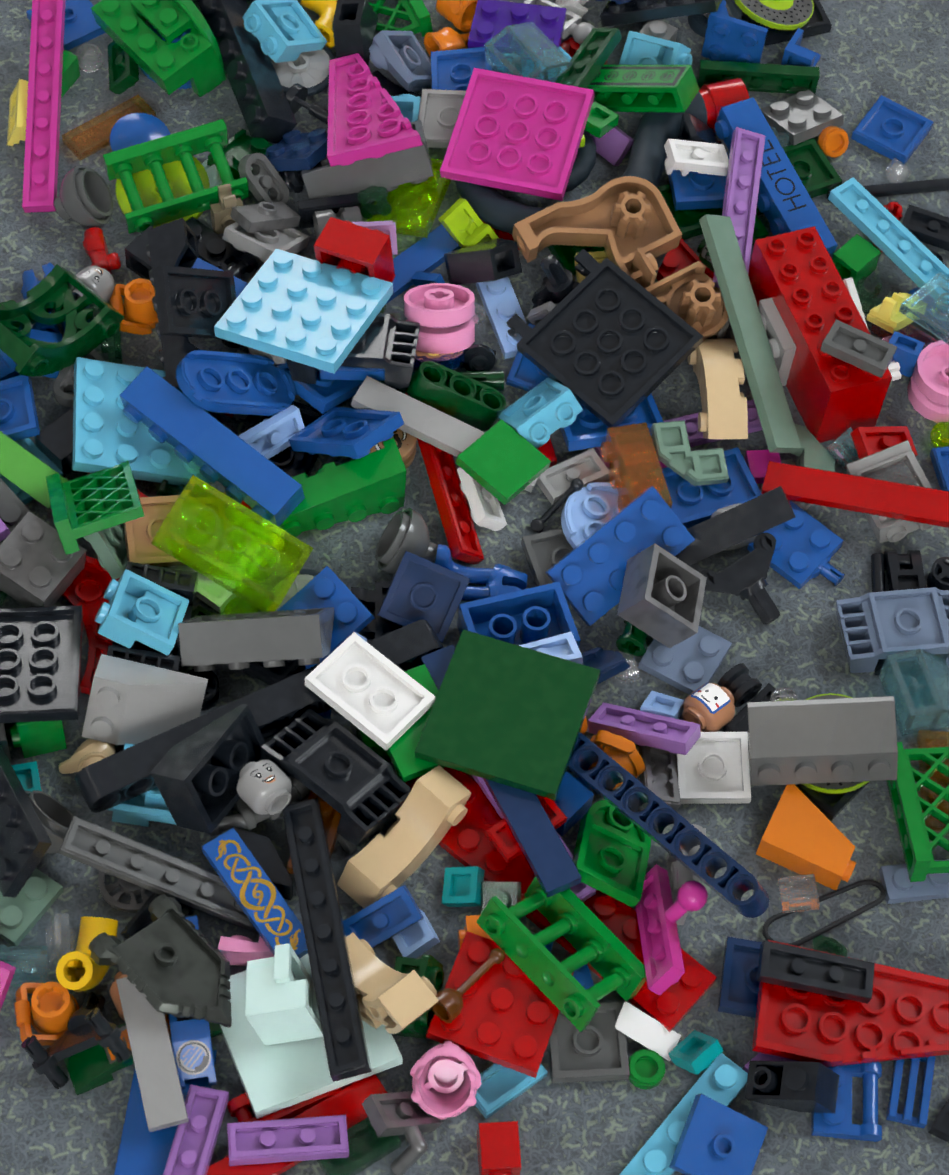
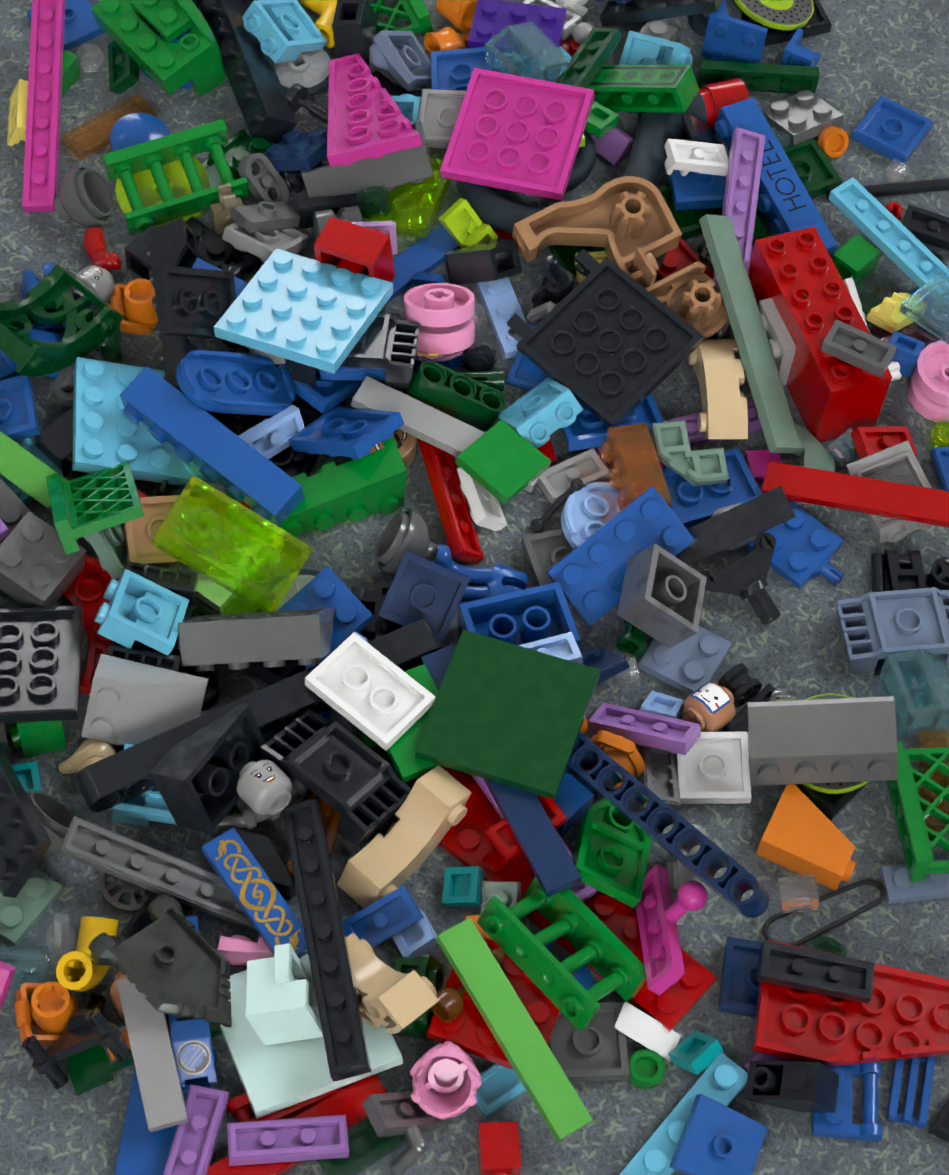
none -> bright green tile [436,918,593,1142]

